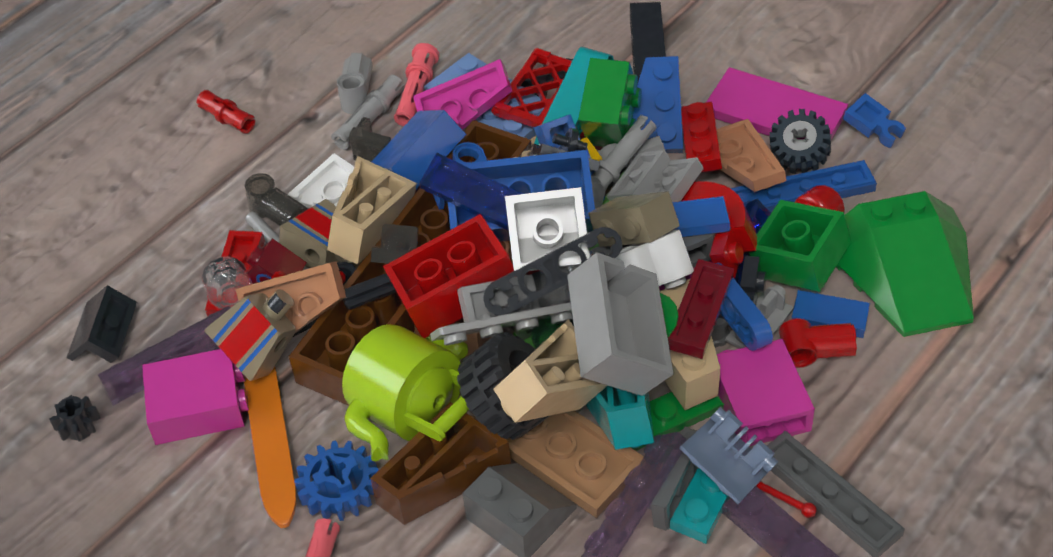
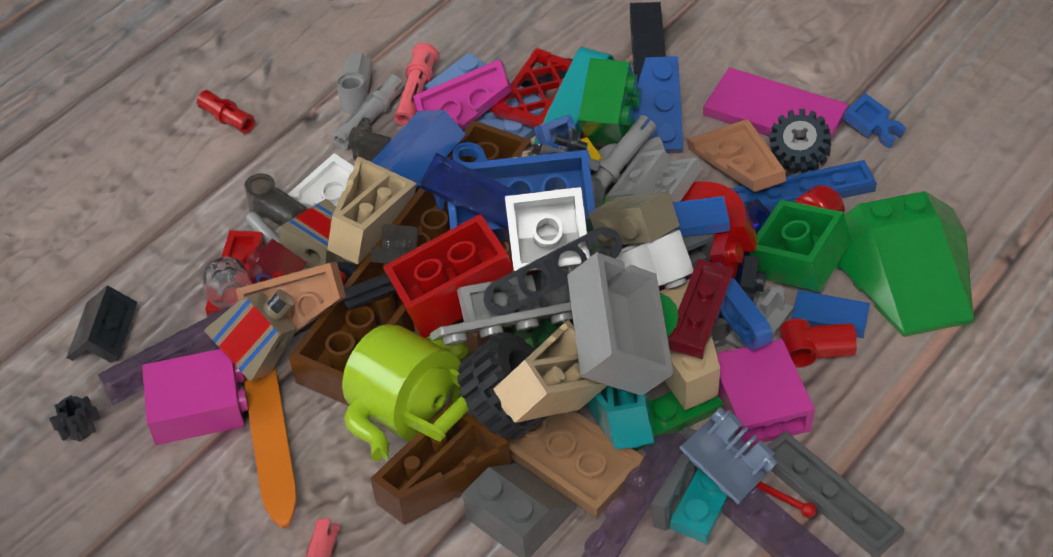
blue gear [294,440,379,521] -> none
red plate [681,101,722,172] -> none

